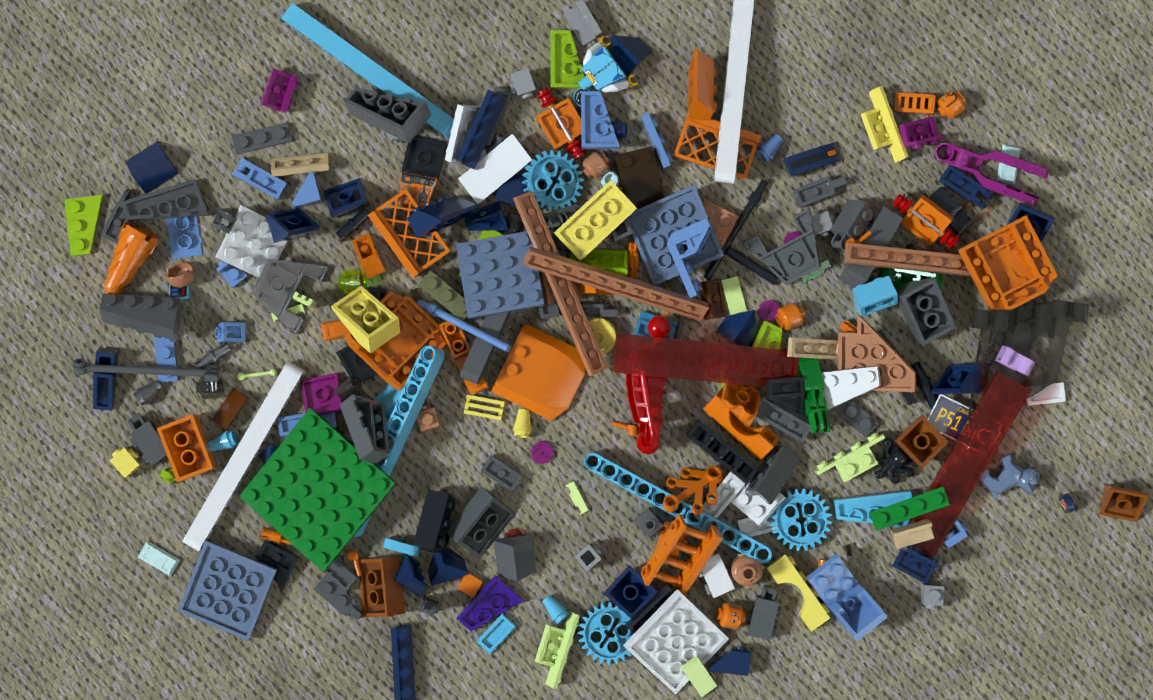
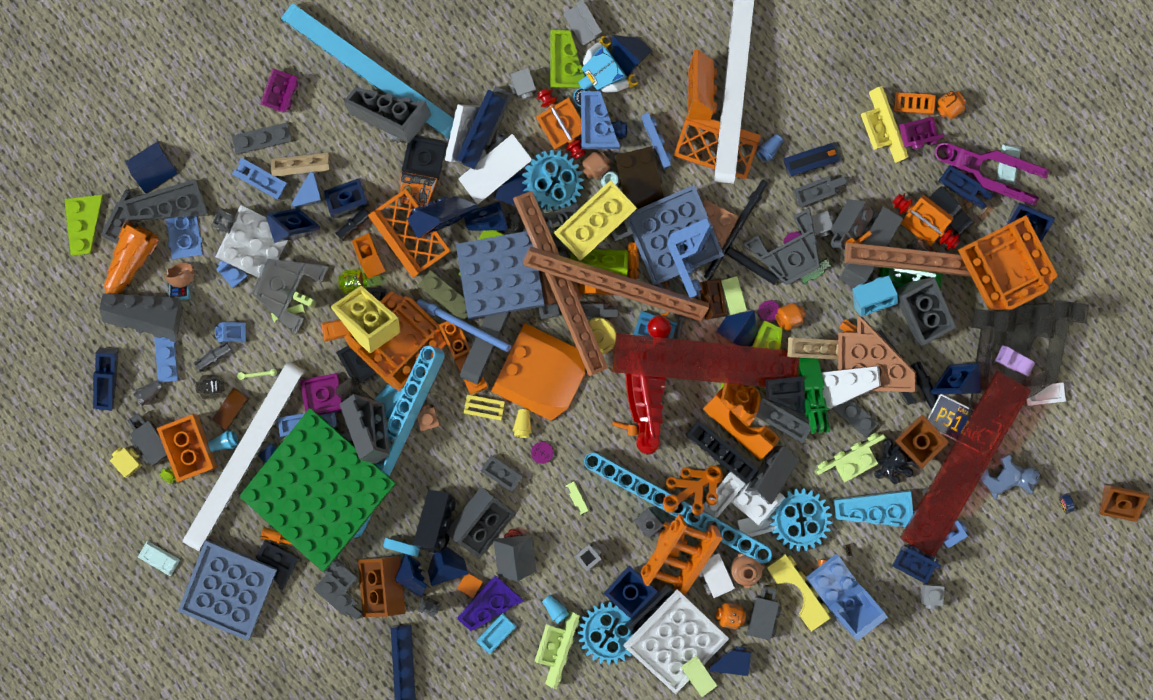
dark grey hinge [72,358,221,382] -> none
orange hand [347,550,362,576] -> none
green plate [869,487,950,531] -> none
tan panel [891,519,934,549] -> none

